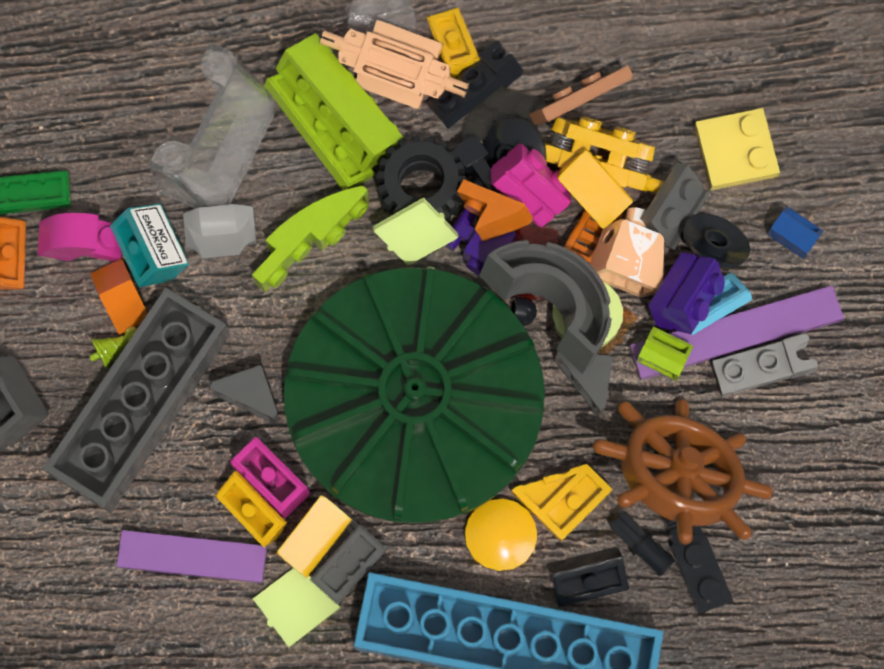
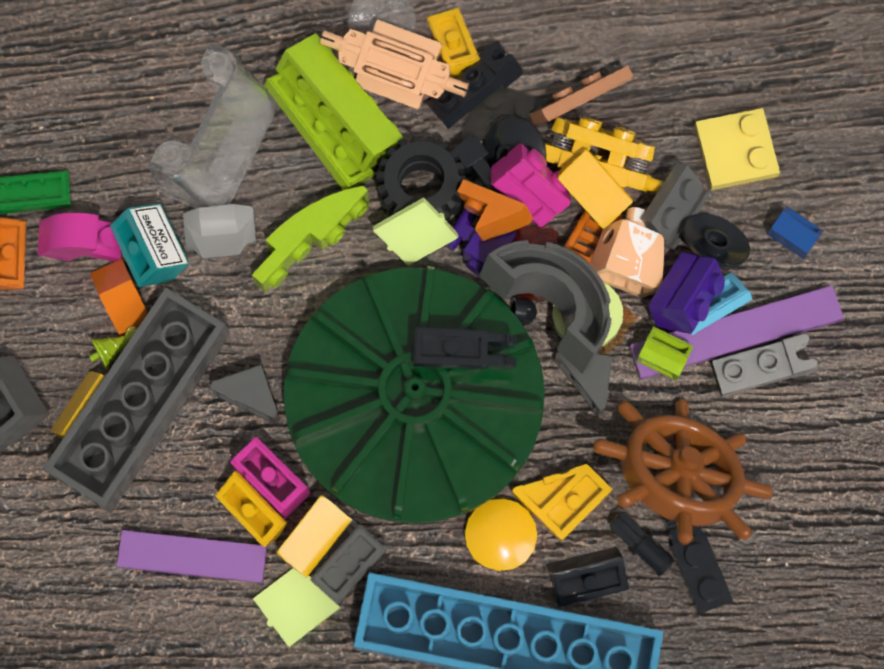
none -> yellow slope [51,371,105,438]
none -> black hinge [413,327,517,370]

